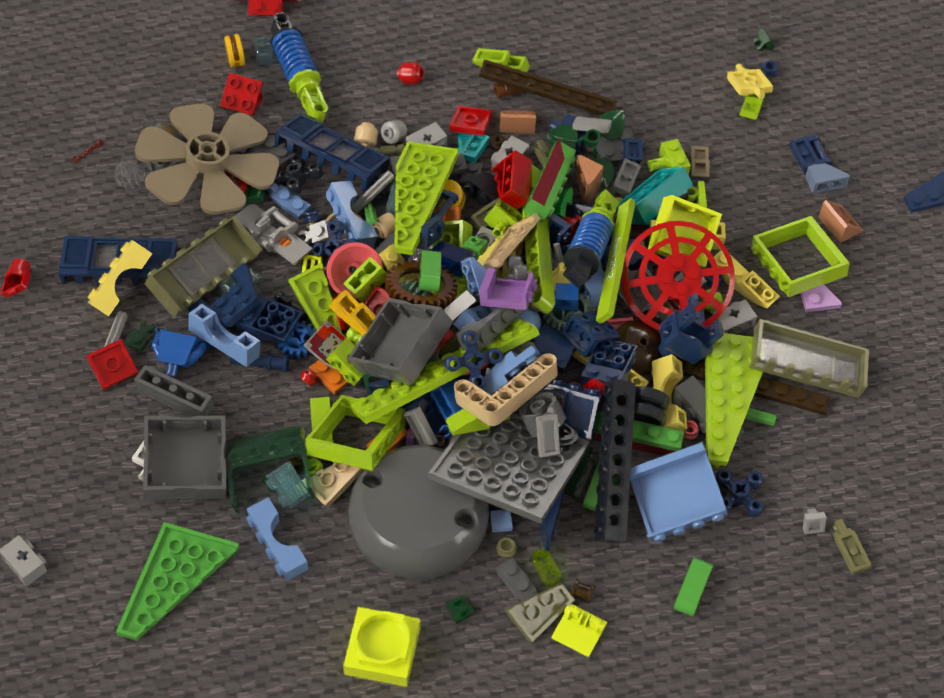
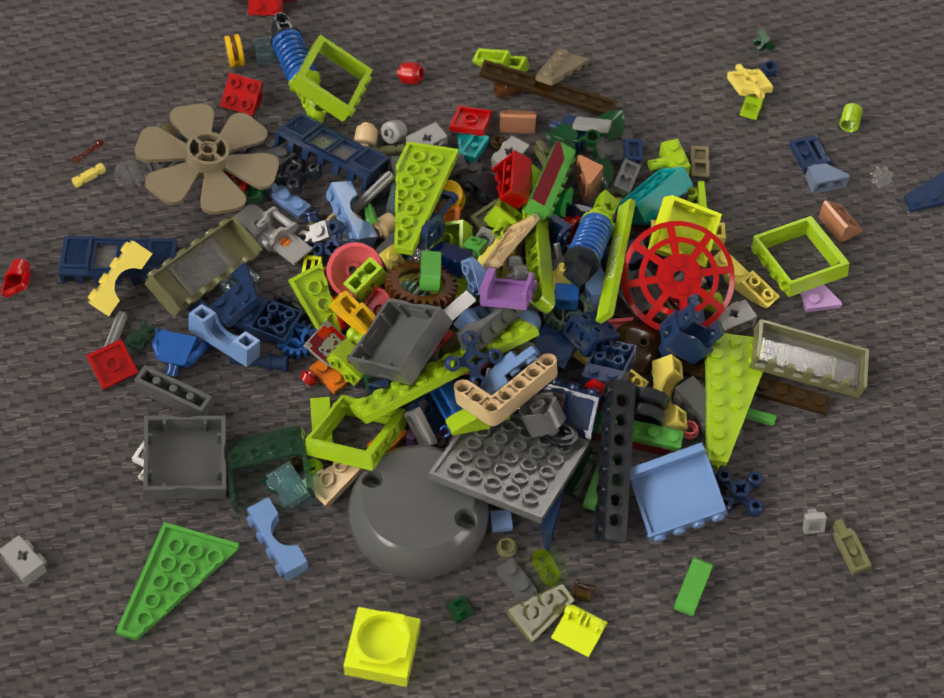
light grey tile [536,413,560,458] -> none
none -> light yellow axle [72,163,106,188]
none -> lime window [289,34,372,122]
none -> dark tan wing [535,49,590,86]
none -> lime piece [840,103,863,132]
none -> clear gear [871,166,894,189]

